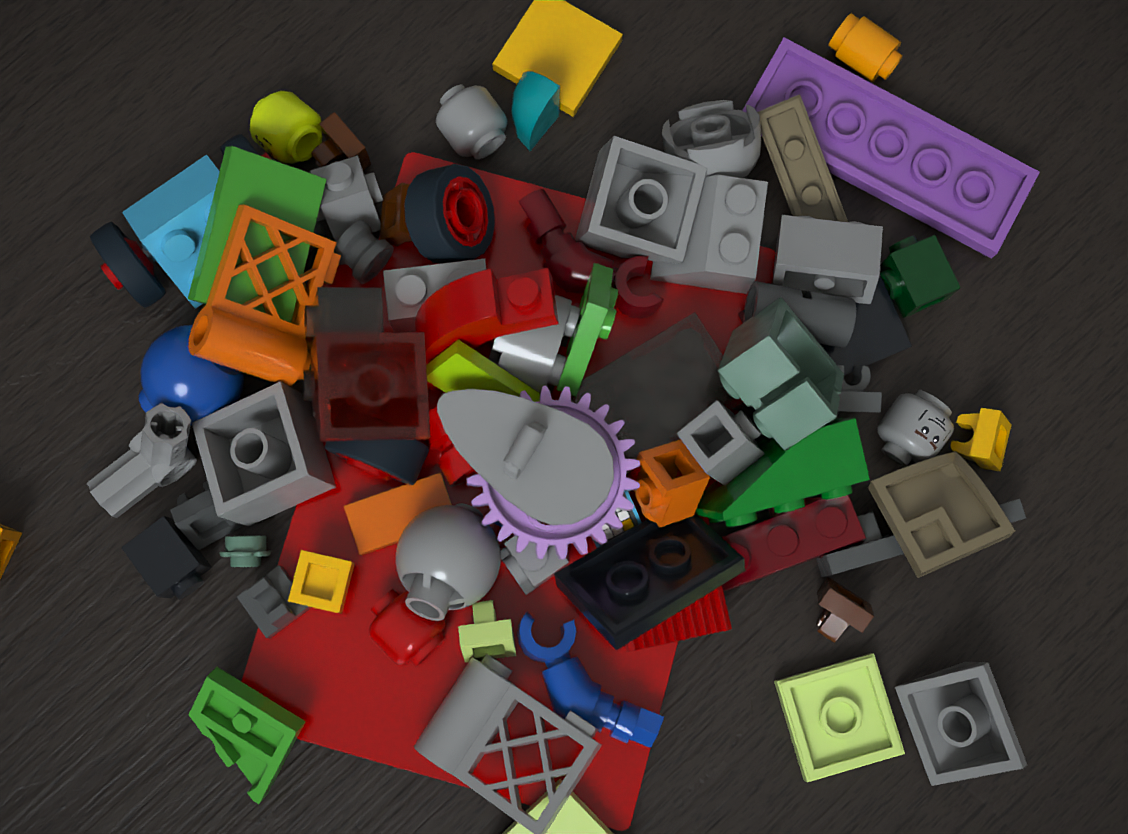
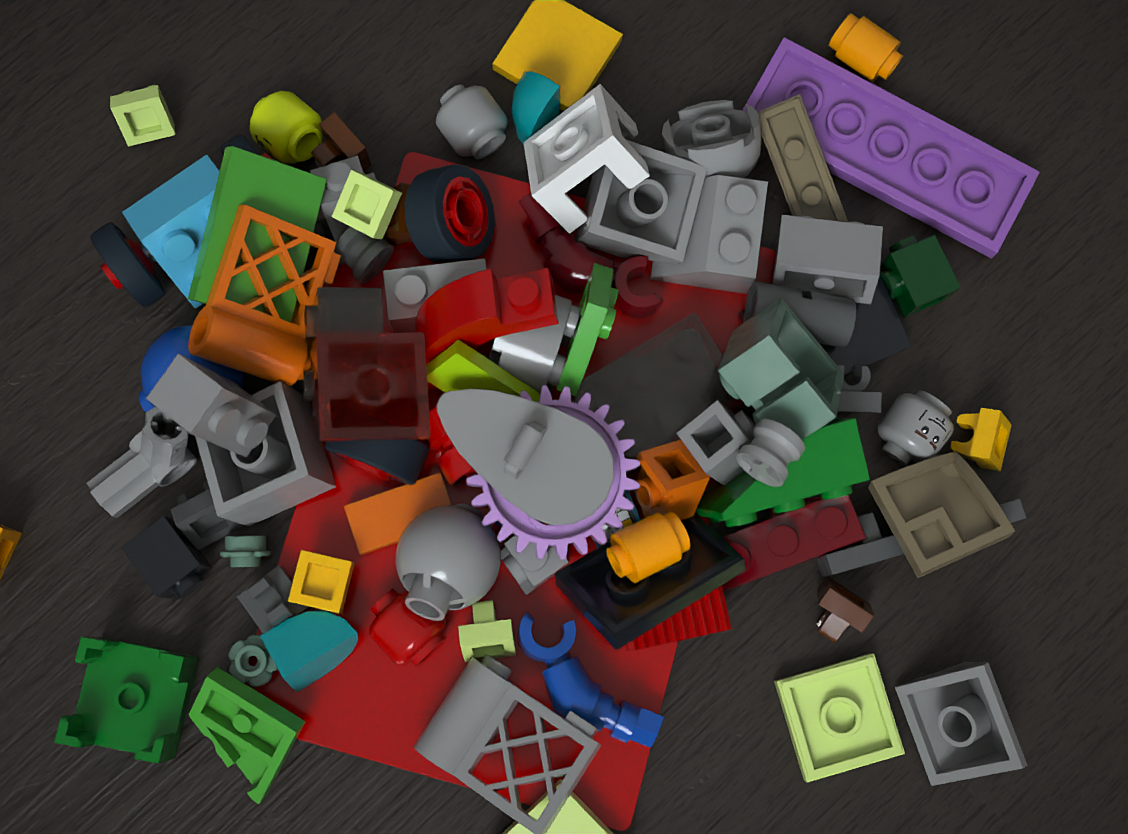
none -> green panel [54,636,199,764]
none -> yellowish green tile [110,85,175,147]
none -> light grey brick [146,353,277,457]
none -> sand green plate [228,635,278,687]
none -> teal brick [260,611,358,692]
none -> yellowish green tile [332,170,402,239]
none -> white panel [523,84,650,234]
none -> light orange brick [606,512,690,583]
none -> light grey wheel [736,419,806,487]

